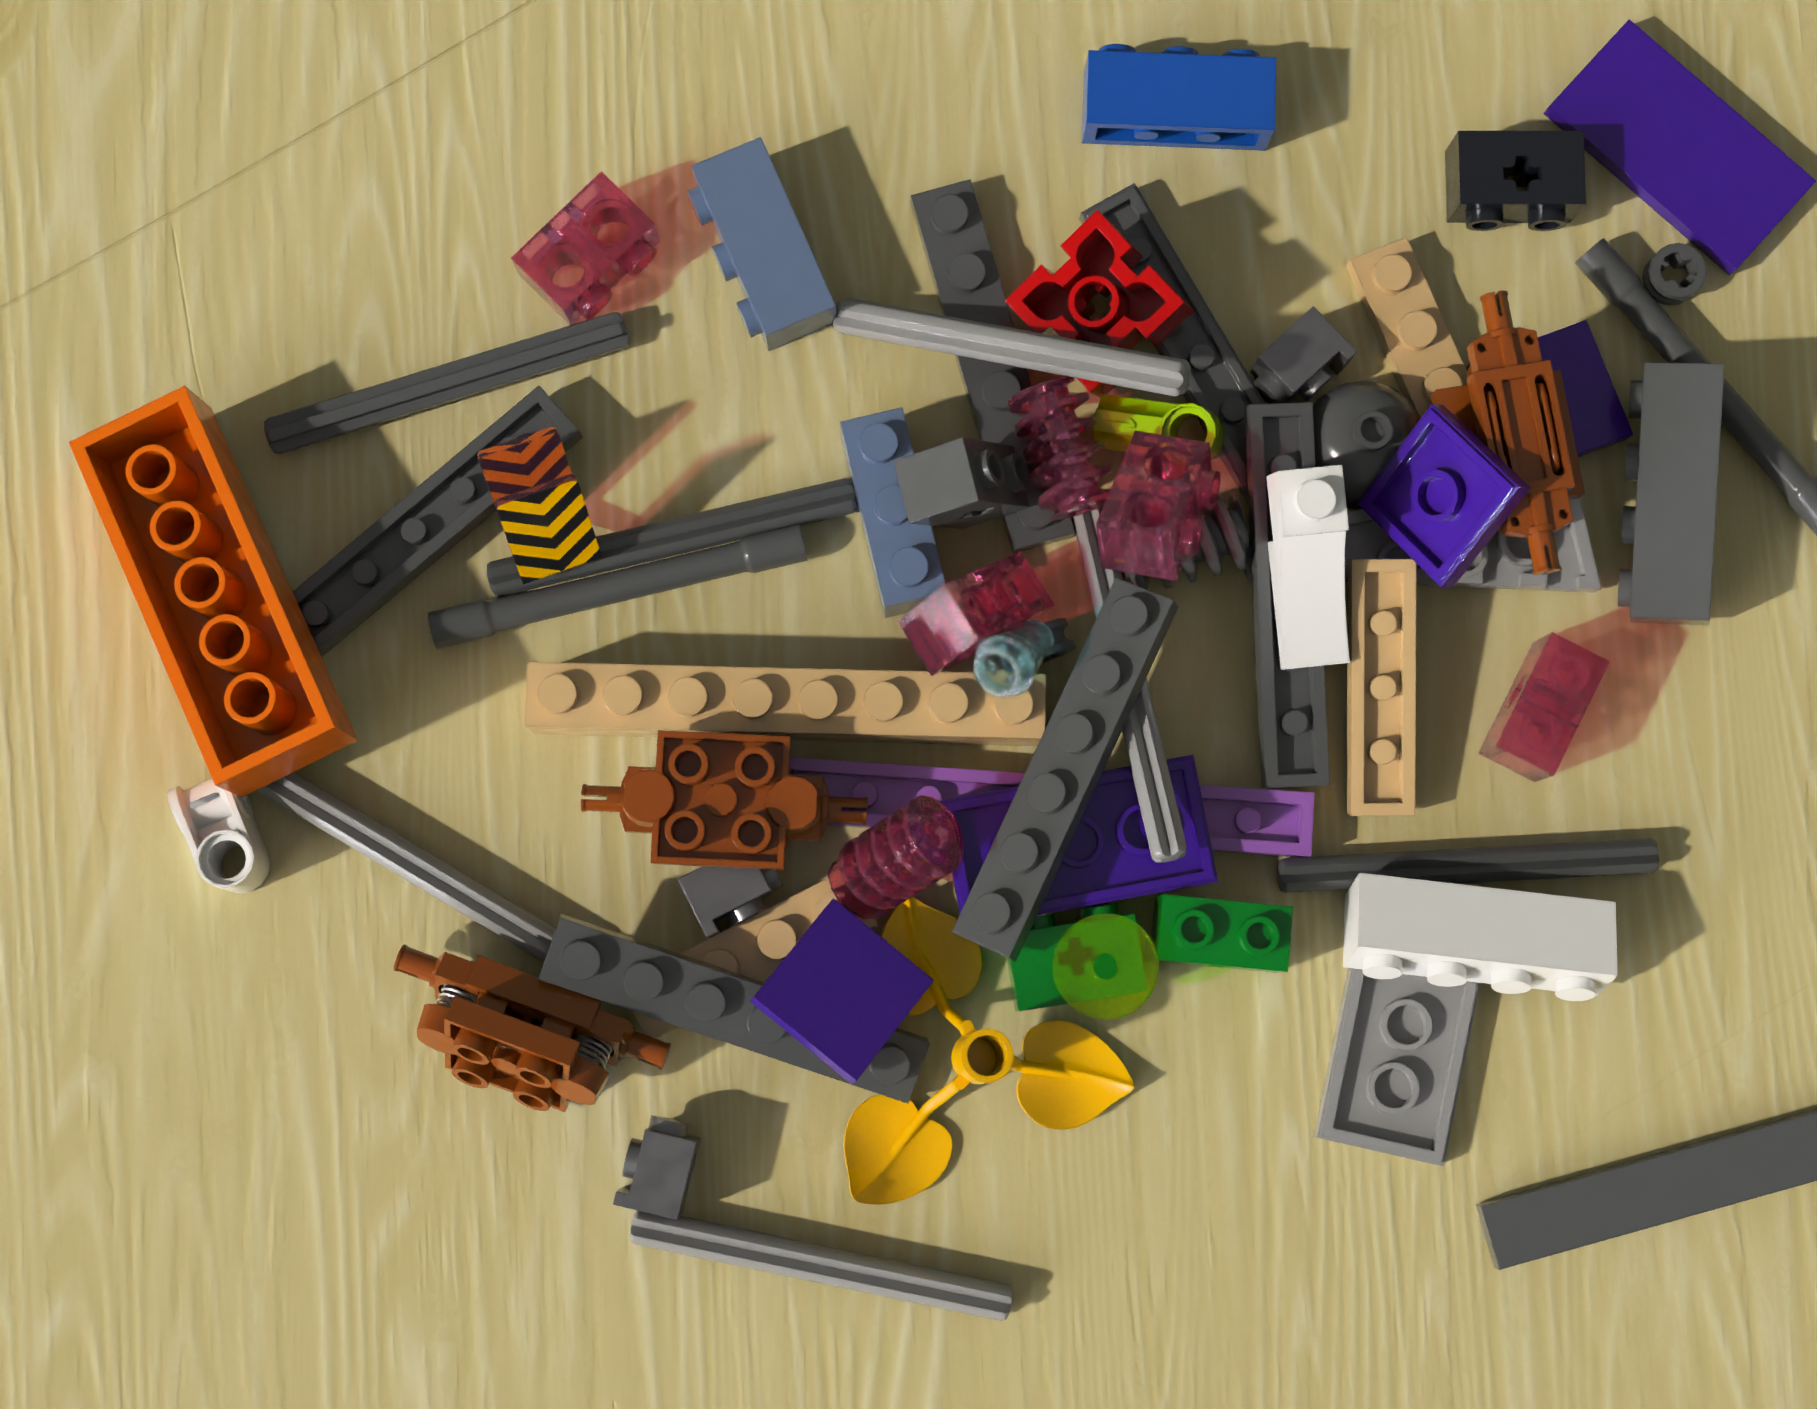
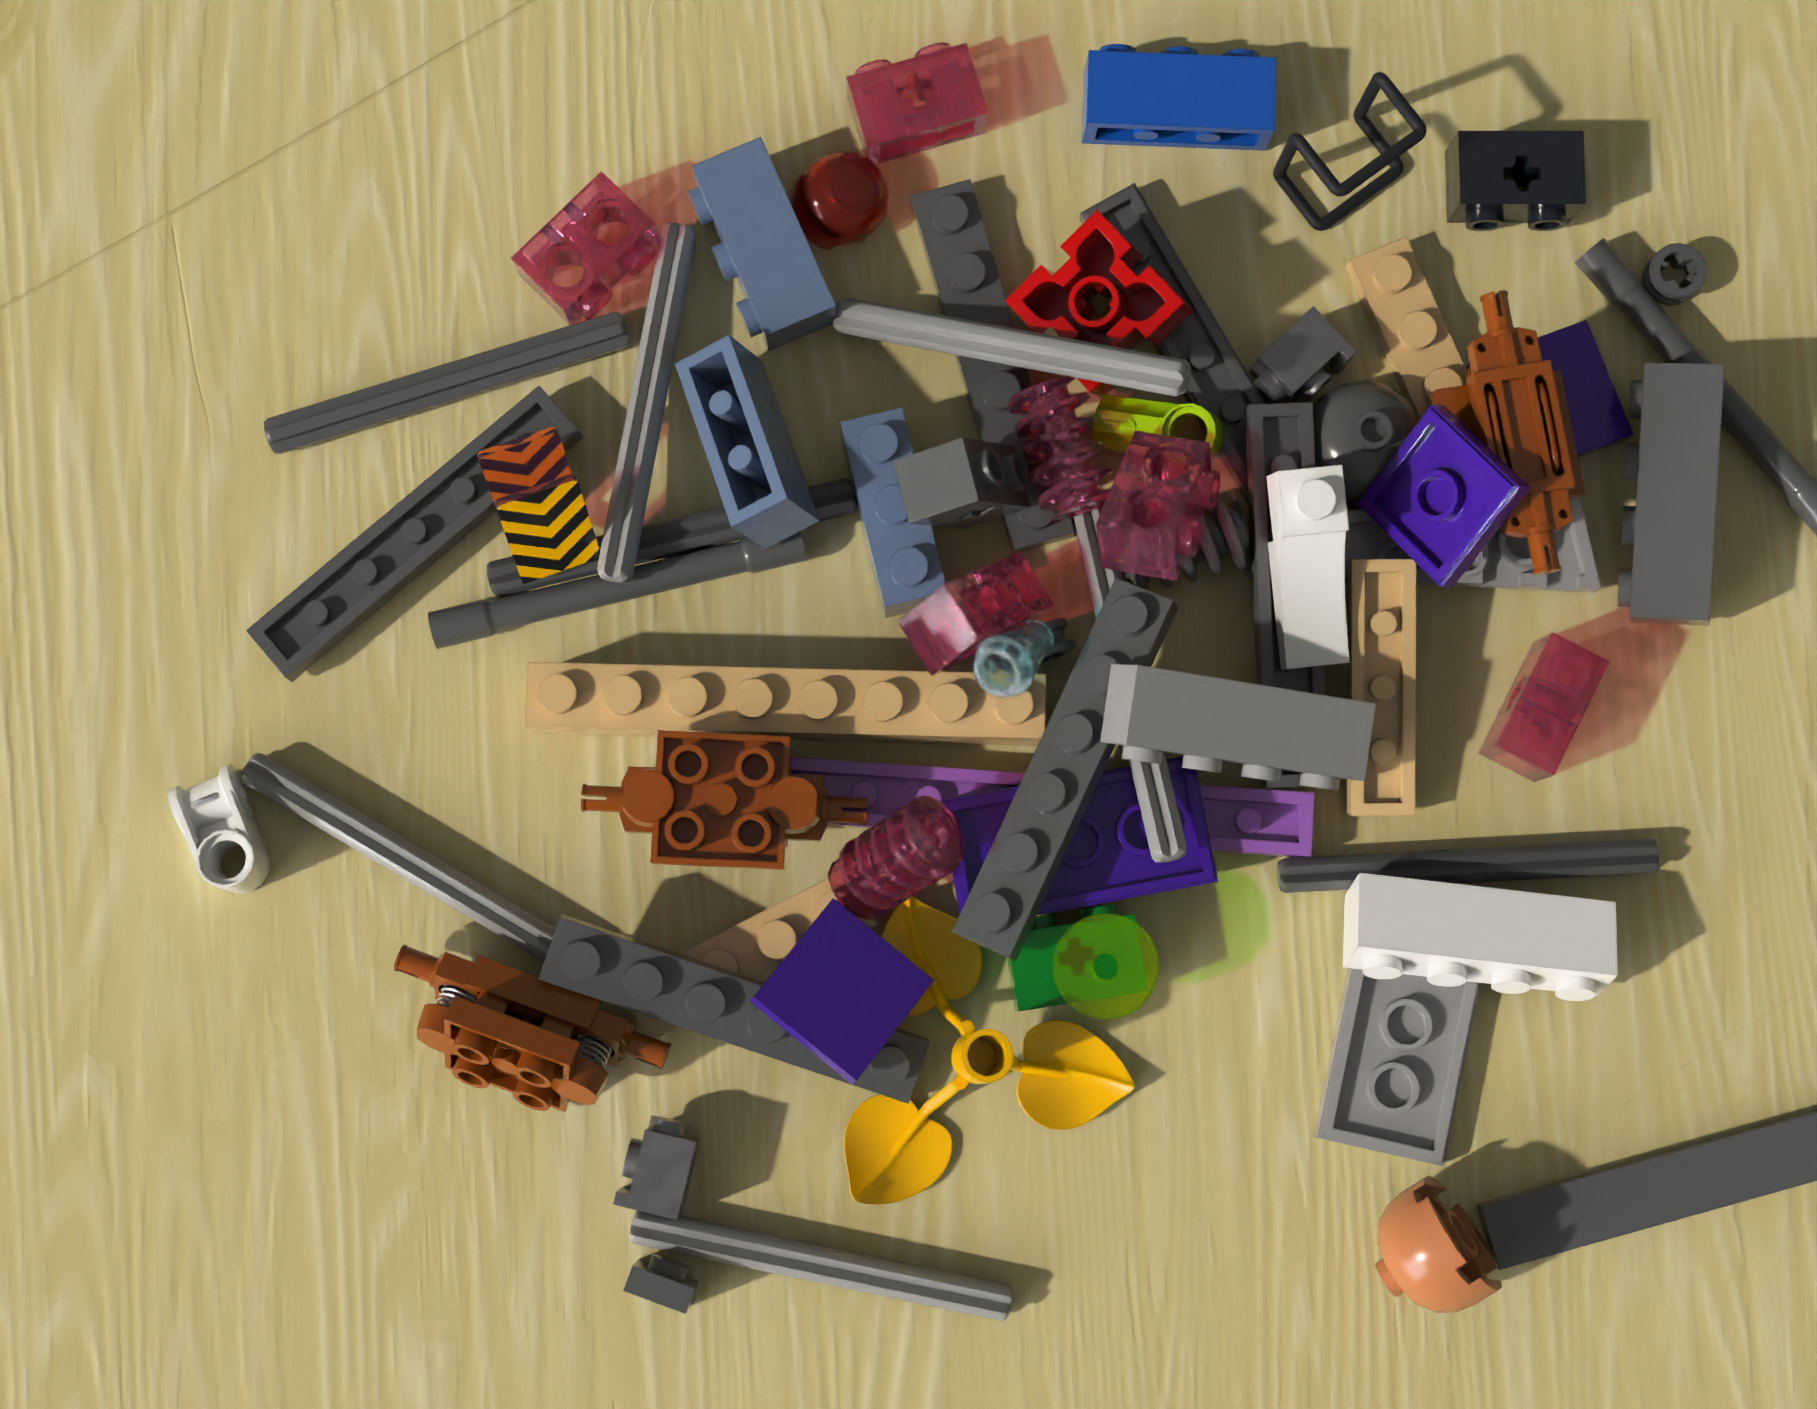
orange brick [69,386,358,797] -> none
flat silver brick [678,866,783,938] -> none
green brick [1149,894,1293,973] -> none
dark purple tile [1543,19,1816,276] -> none
none -> light grey axle [597,222,696,583]
none -> dark grey plate [623,1254,699,1314]
none -> sand blue brick [675,335,820,549]
none -> clear red hair [790,151,889,250]
none -> clear pink brick [846,42,988,167]
none -> light grey brick [1100,664,1376,791]
none -> black piece [1273,72,1427,231]
none -> nougat cylinder [1375,1175,1502,1313]

